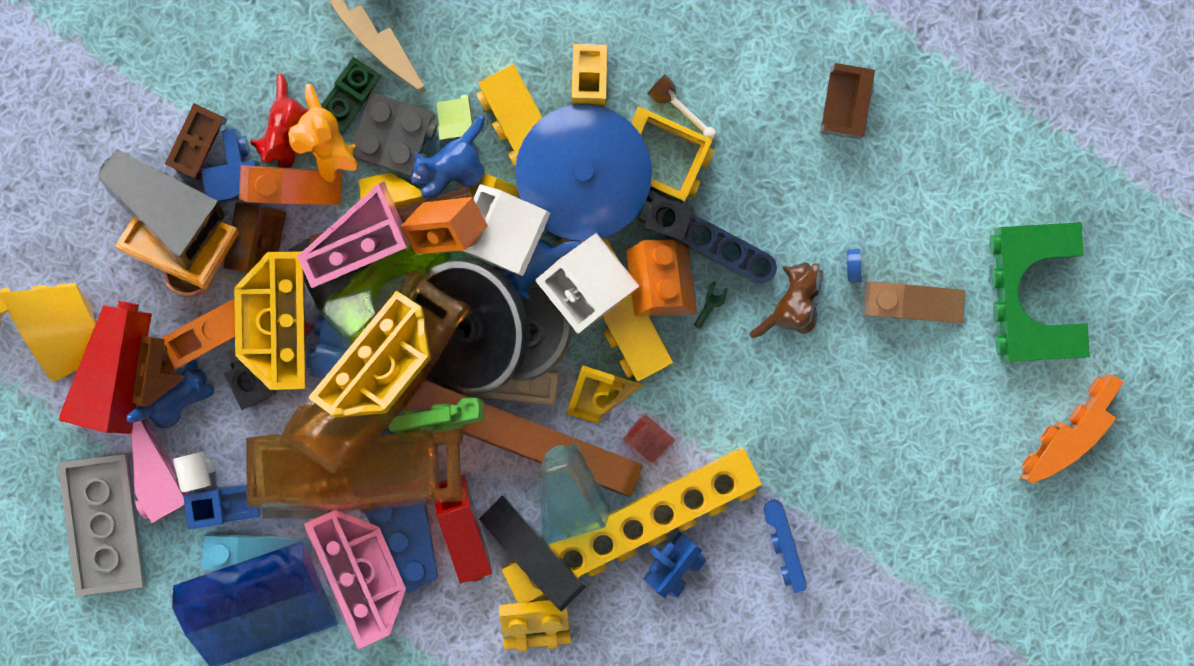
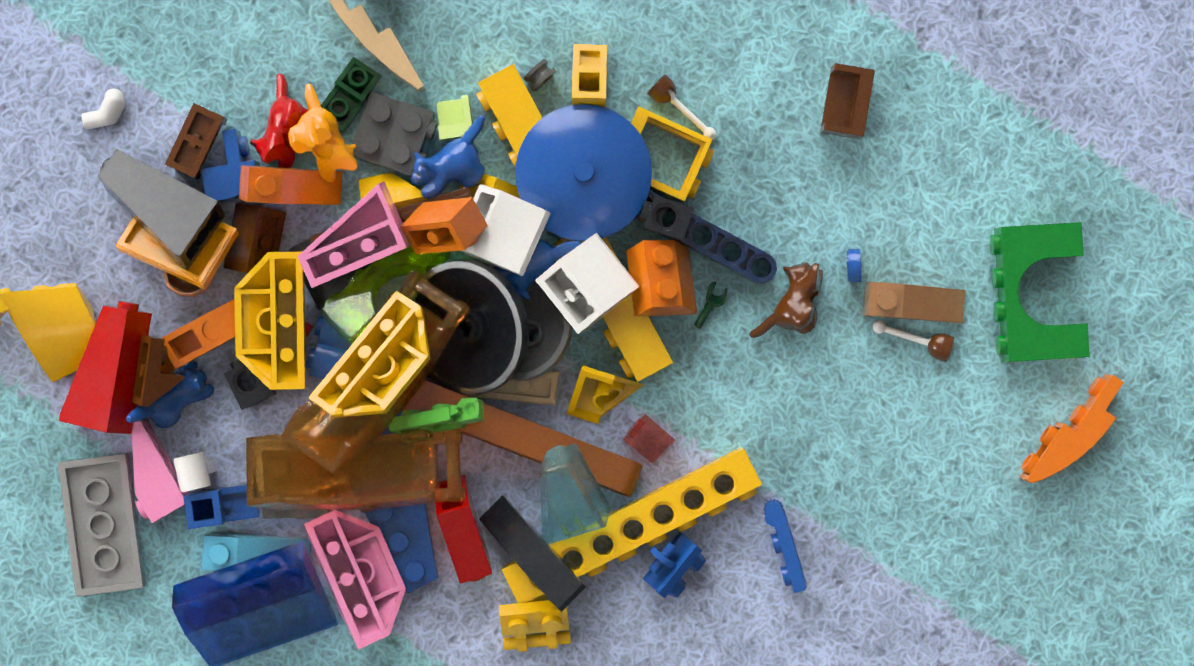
none -> white arm [82,89,126,130]
none -> dark grey bush [523,59,556,92]
none -> hinge [873,320,954,362]

